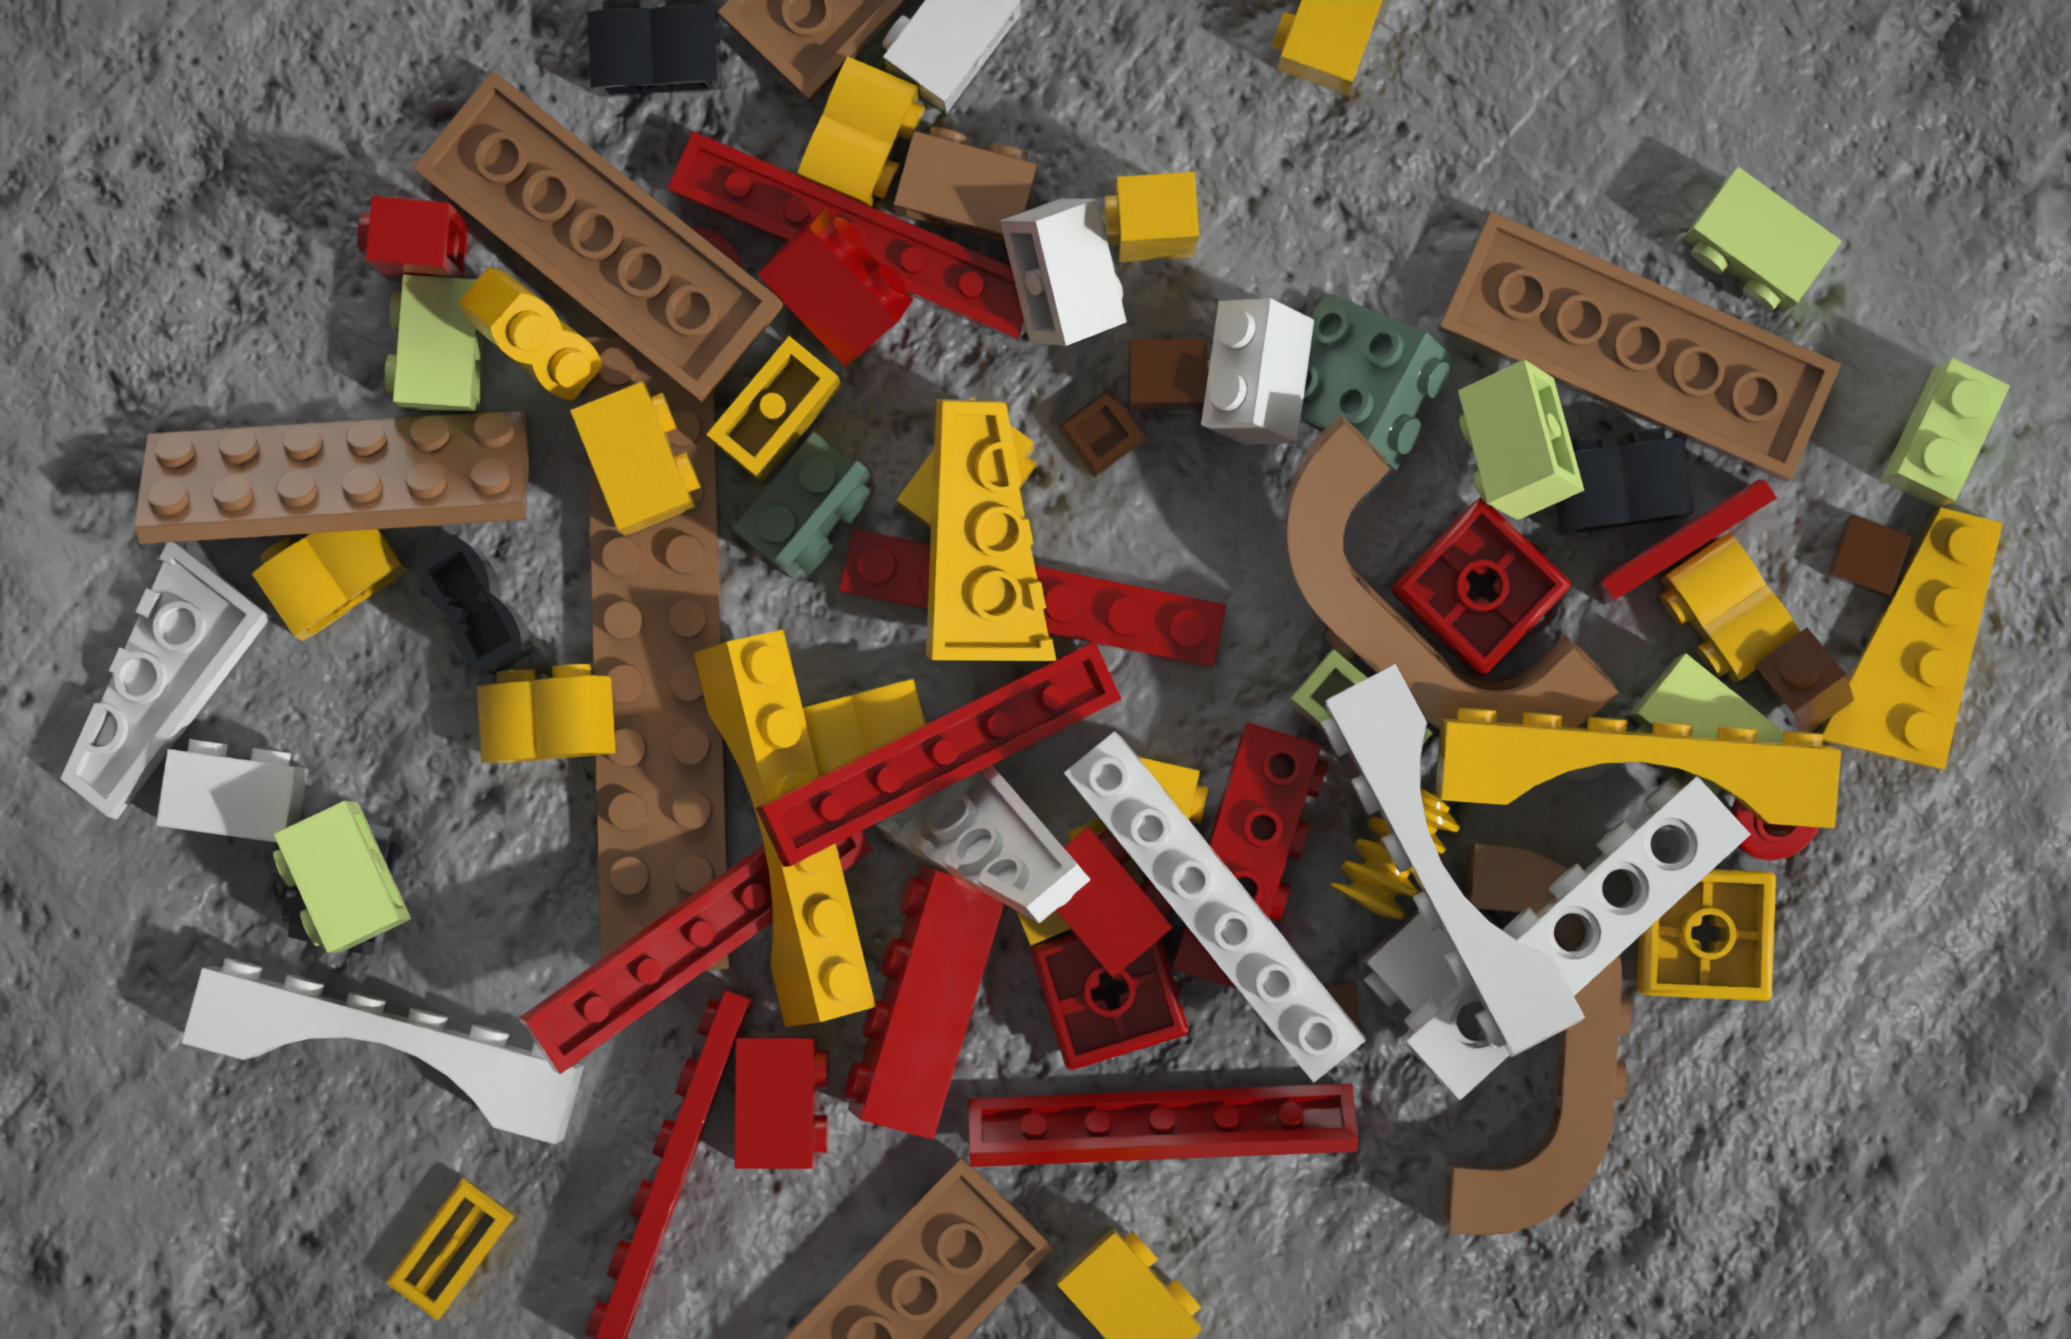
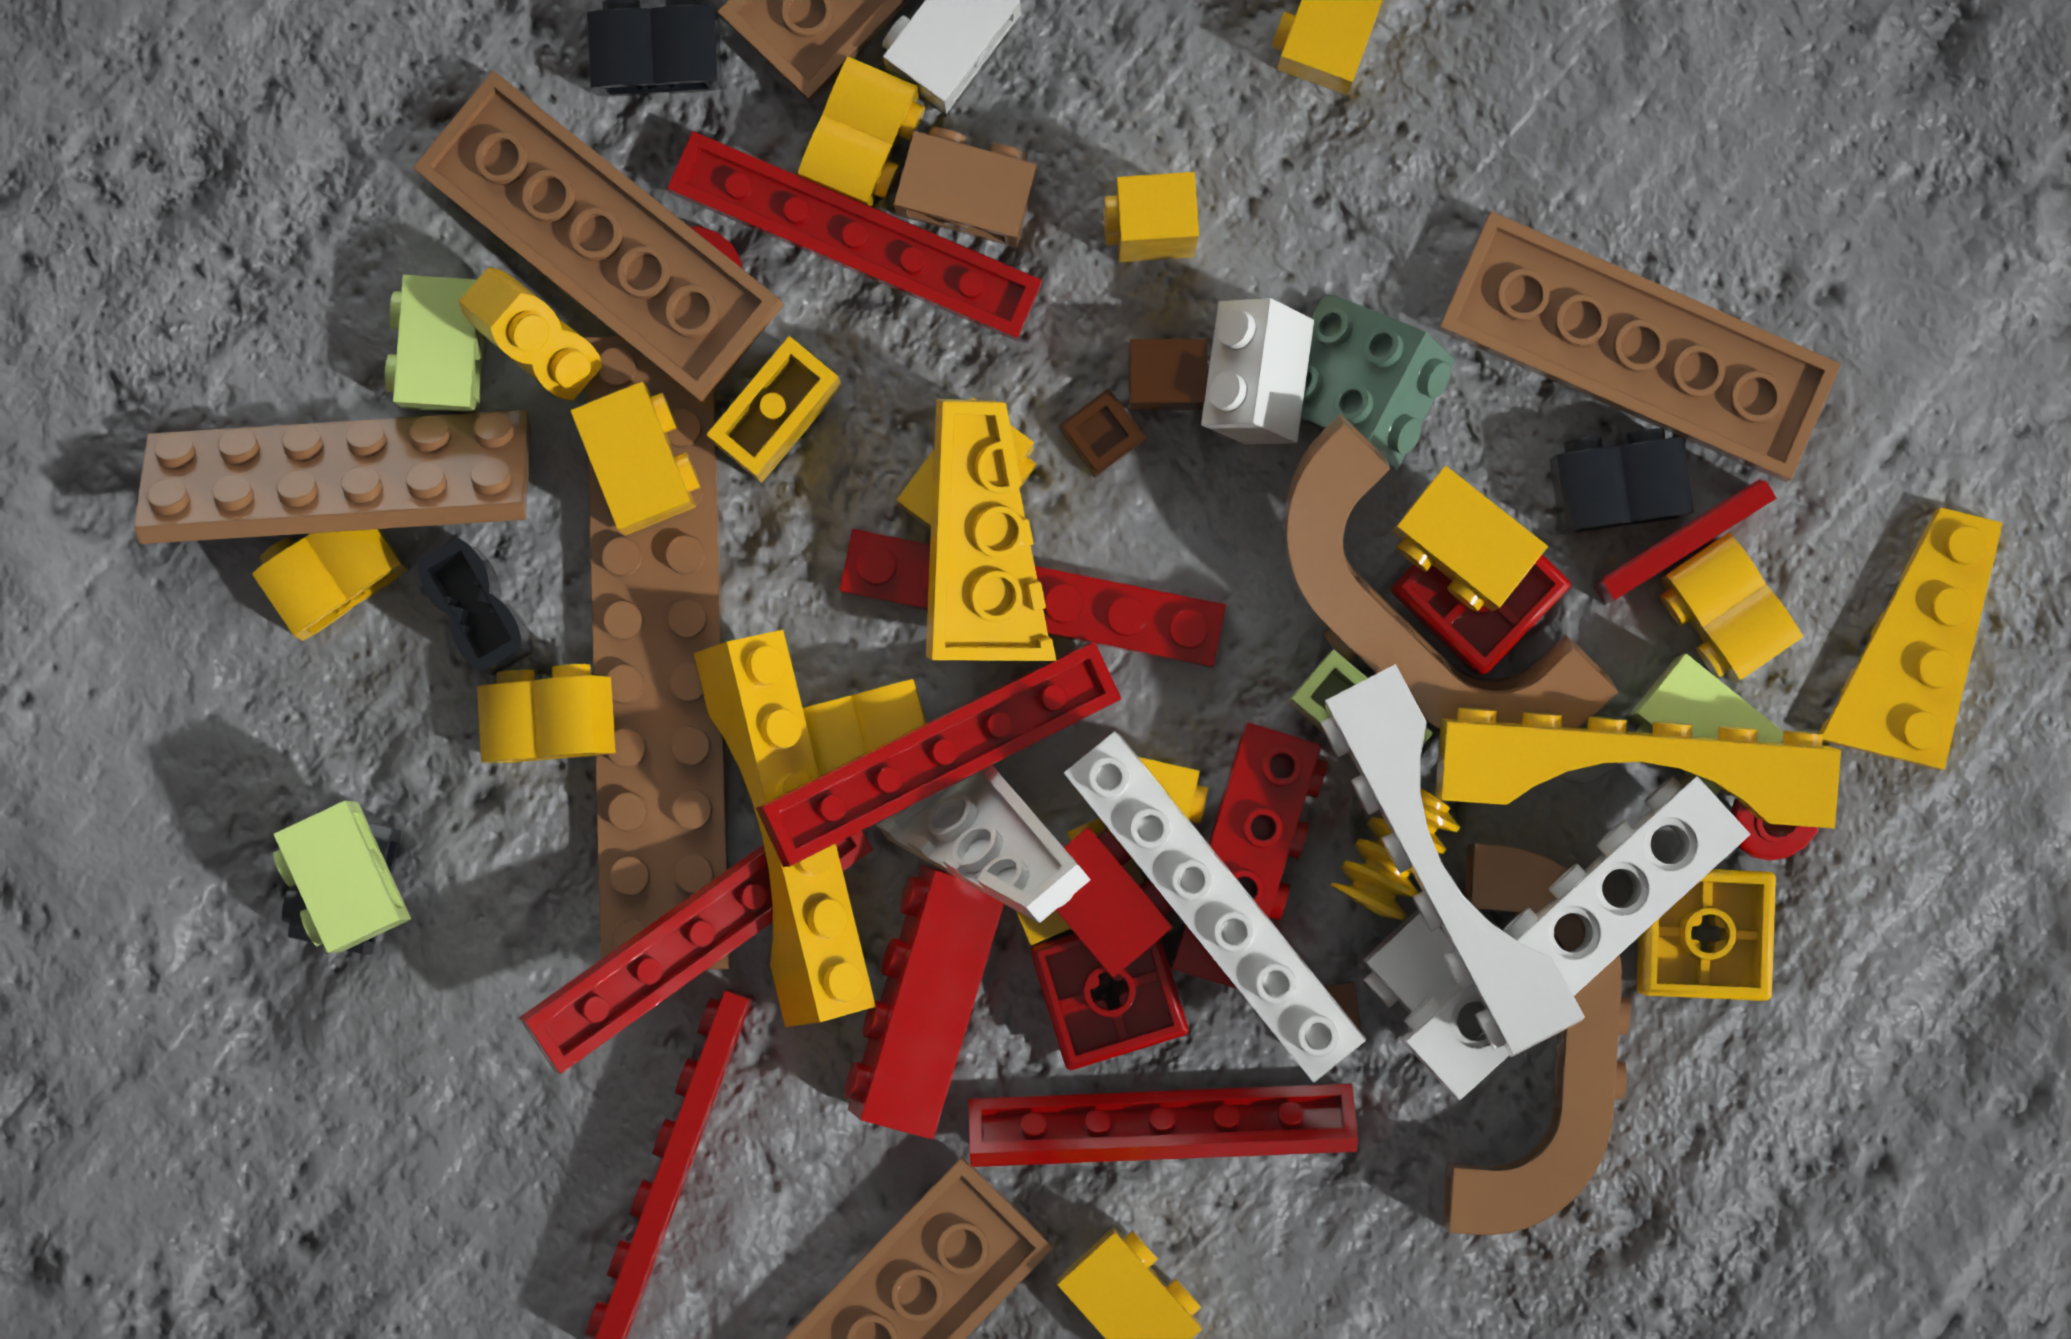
white wing [60,542,272,820] -> none
white brick [156,739,308,843] -> none
white arch [181,958,584,1144] -> none
red brick [357,196,470,282] -> none
yellow tile [386,1177,517,1321] -> none
sand green bracket [732,431,873,579] -> none
red brick [735,1036,829,1169] -> none
red brick [757,207,913,368] -> none
white brick [1000,198,1127,346] -> none
yellowish green brick [1458,359,1584,520] -> none
yellowish green brick [1683,167,1842,312] -> none
reddish brown brick [1755,627,1854,732] -> none
reddish brown tile [1827,515,1912,597] -> none
yellowish green brick [1880,358,2010,508] -> none
none -> yellow brick [1391,465,1548,612]

